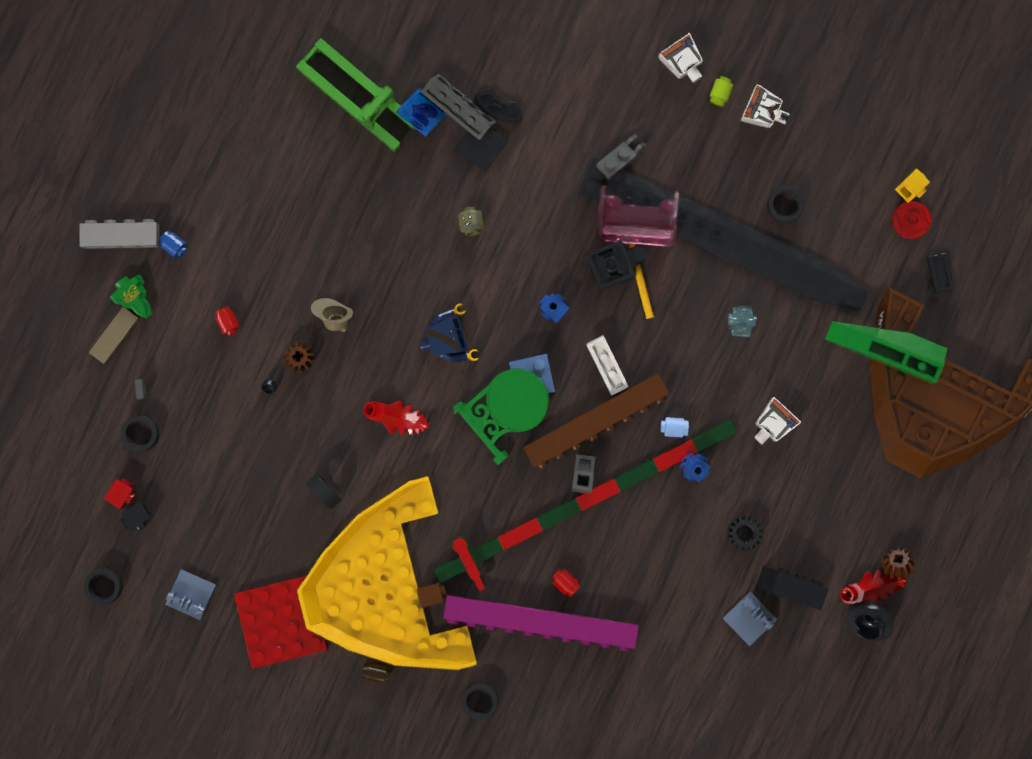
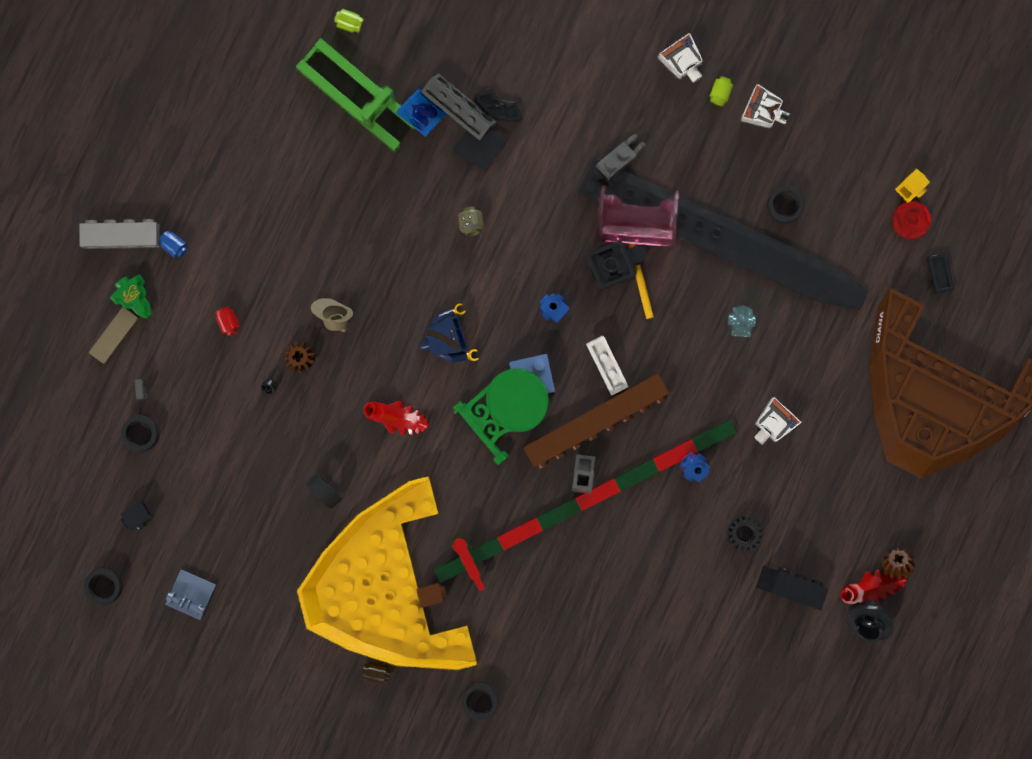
red brick [104,478,136,509] -> none
red plate [234,576,328,669] -> none
magenta brick [443,595,638,651] -> none
red brick [552,569,580,597] -> none
light blue brick [661,417,689,438] -> none
sand blue hinge [723,592,777,646] -> none
green wedge [825,321,947,384] -> none
none -> lime brick [334,9,364,33]

